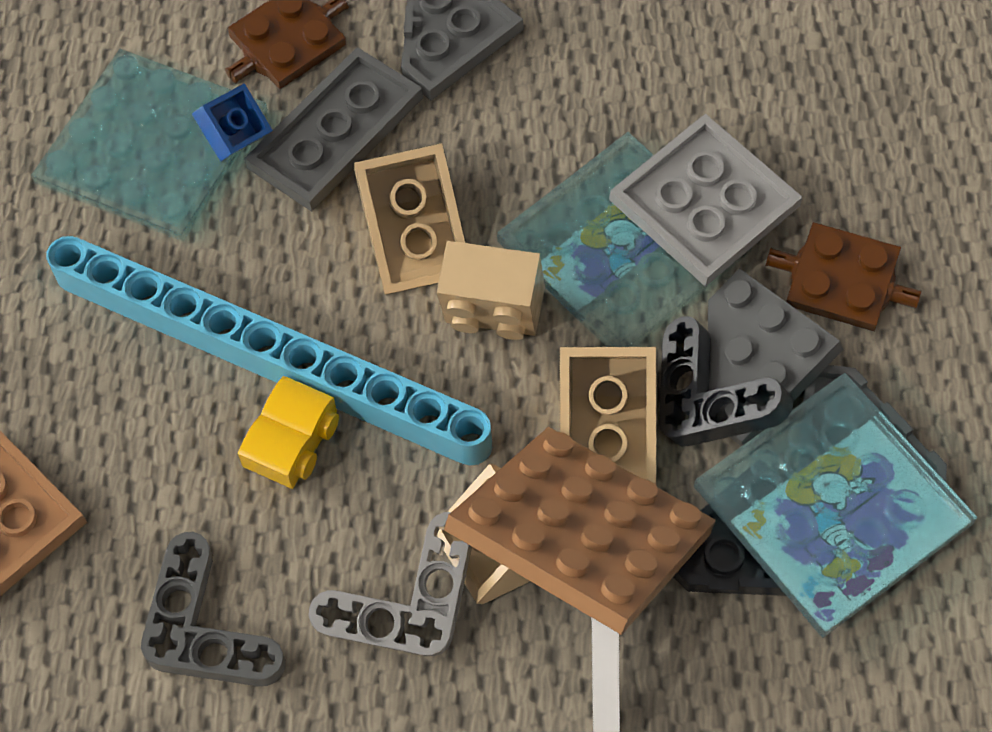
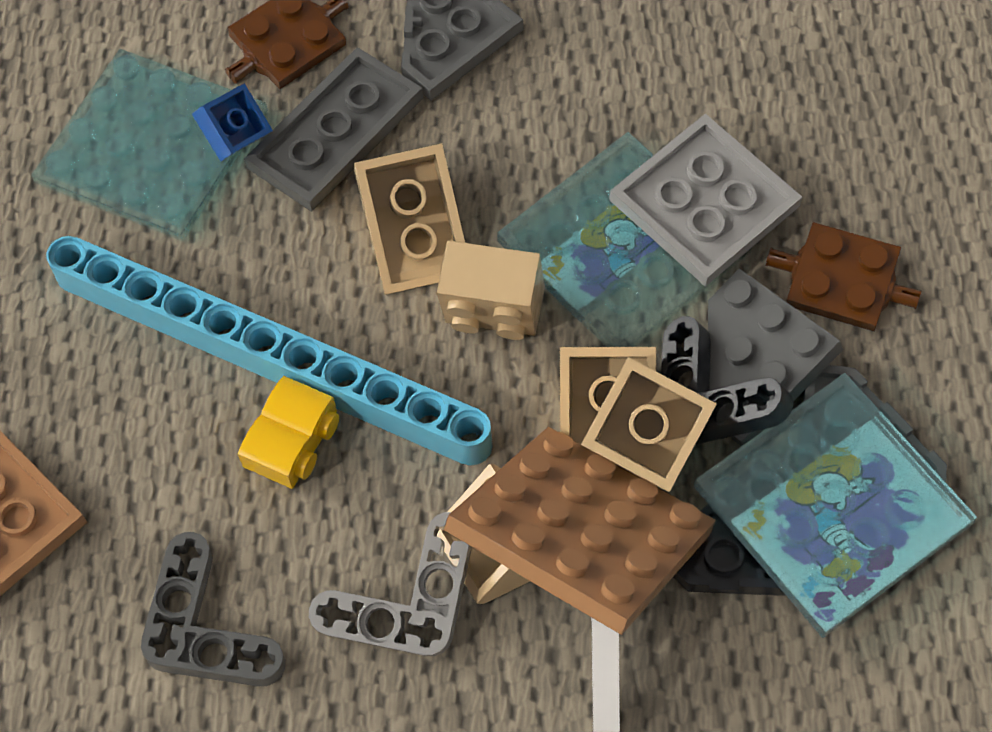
none -> tan brick [581,357,717,492]

